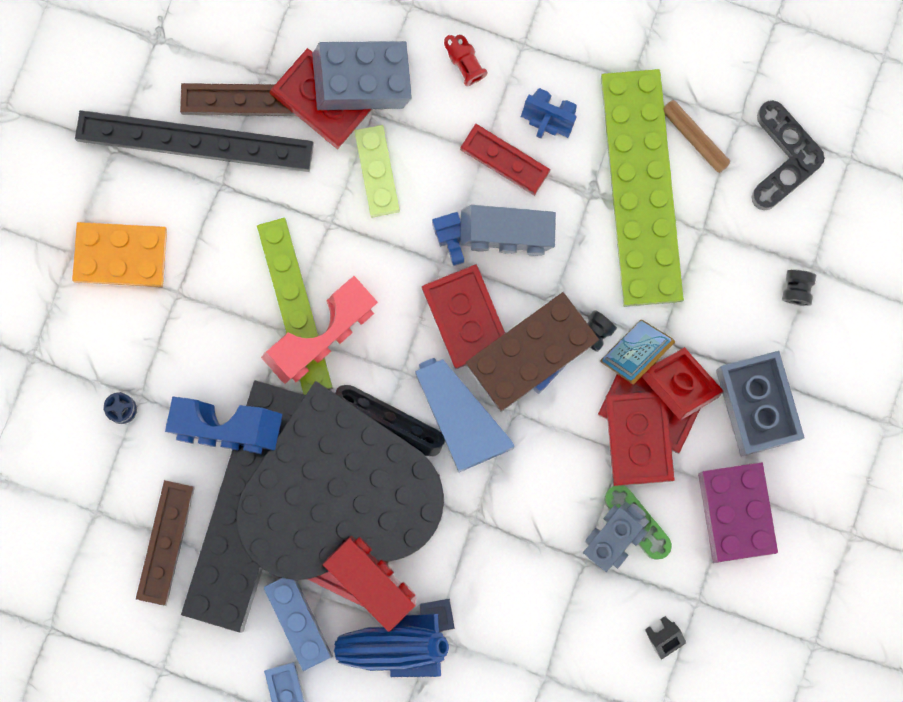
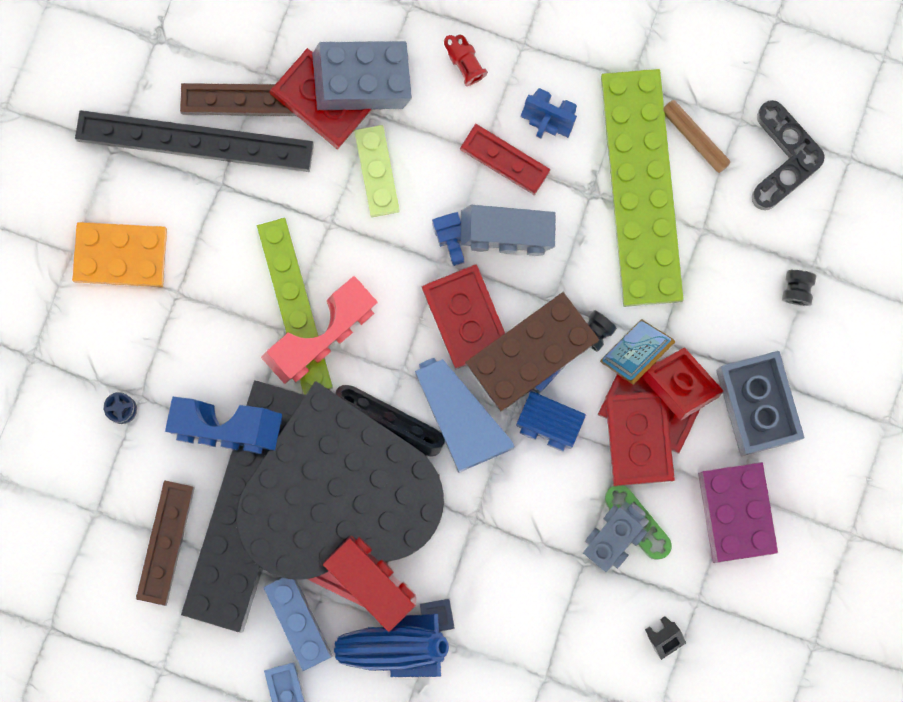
none -> blue brick [516,391,586,452]

